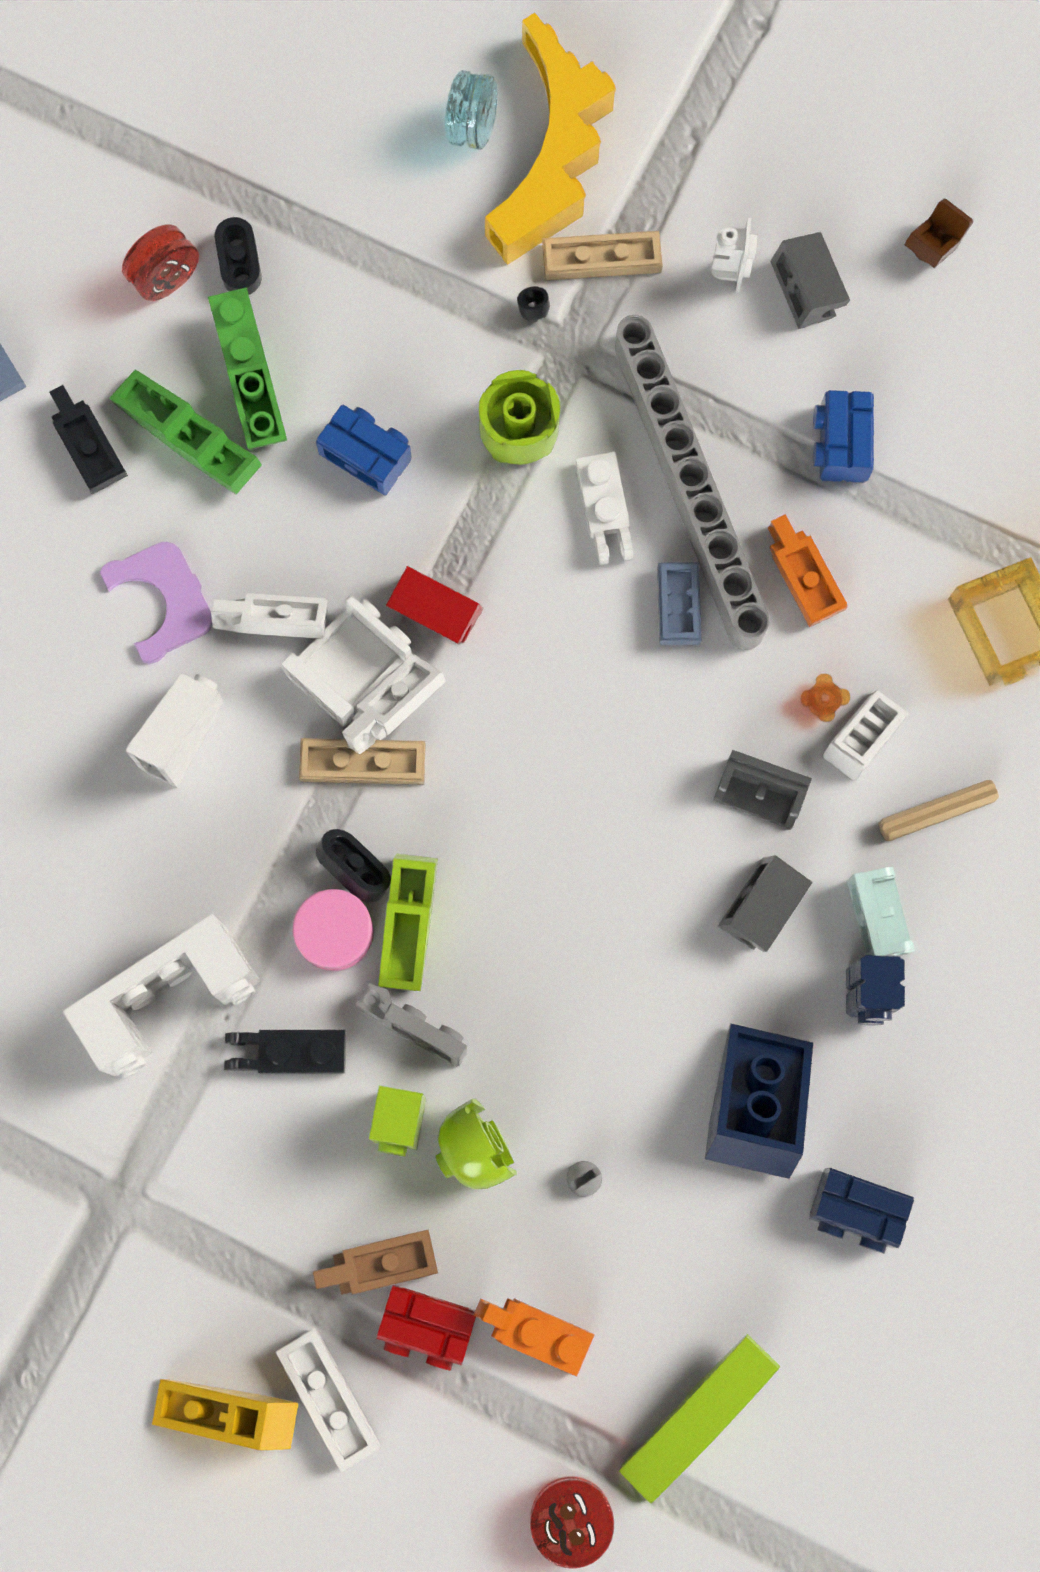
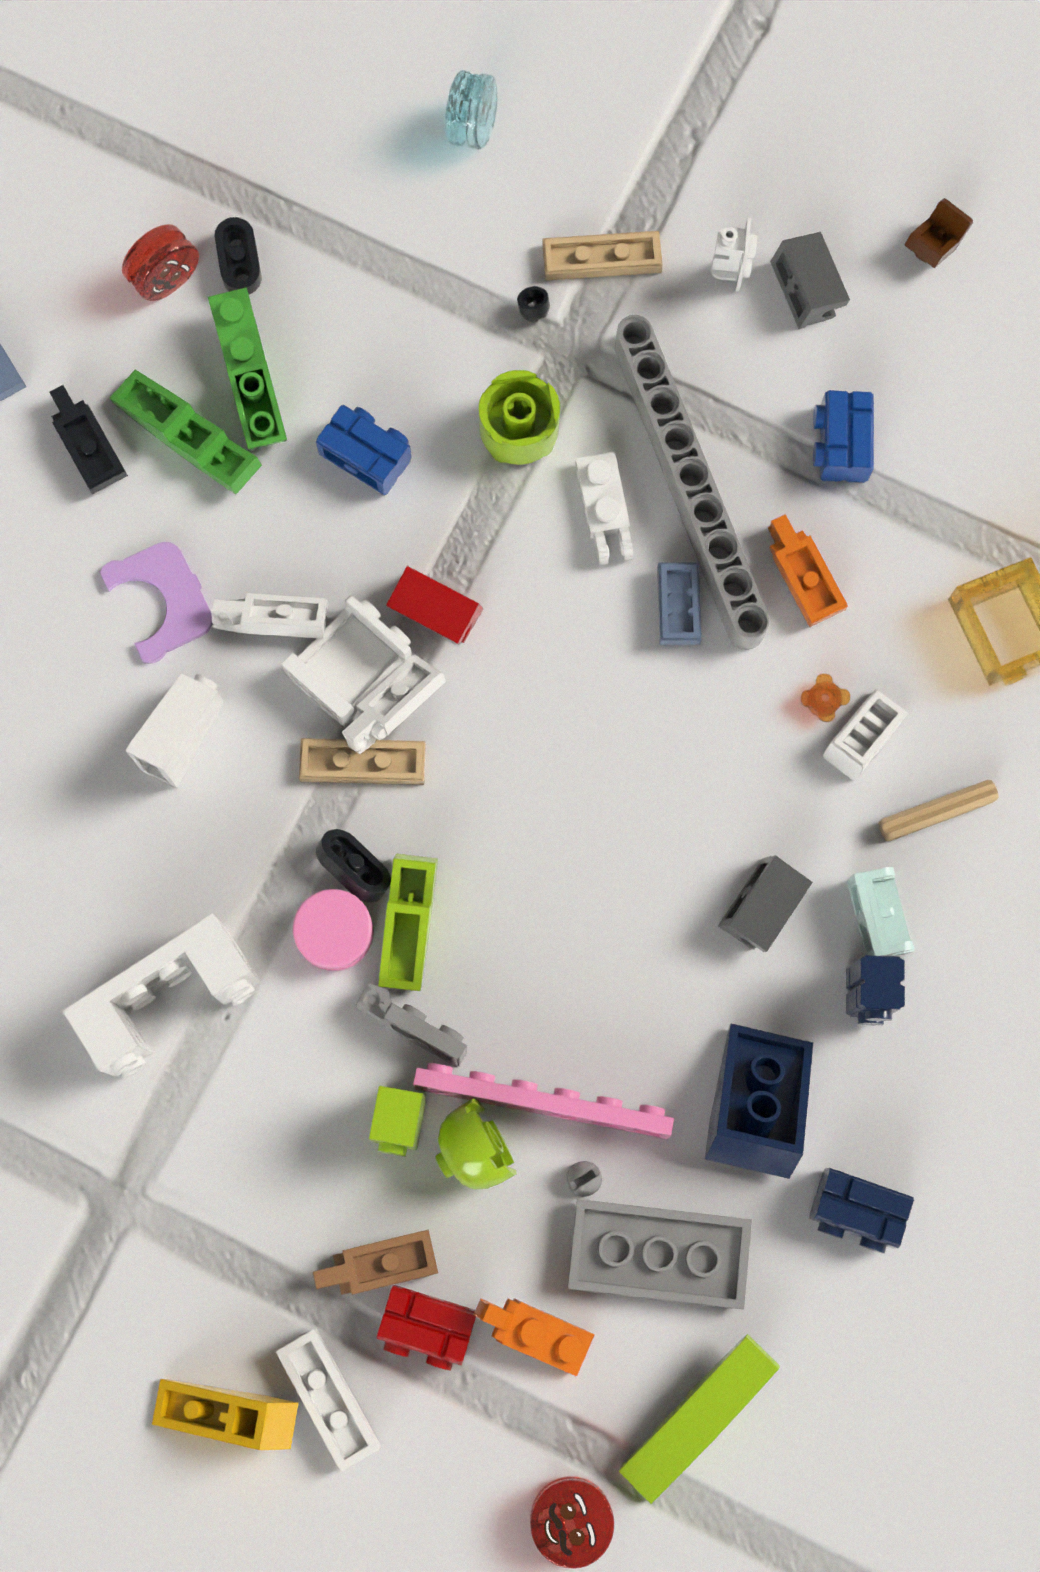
black hinge [224,1030,346,1074] -> none
yellow arch [485,12,616,265] -> none
dark grey hinge [713,750,812,829] -> none
none -> bright pink plate [413,1063,674,1139]
none -> light grey plate [567,1199,752,1310]

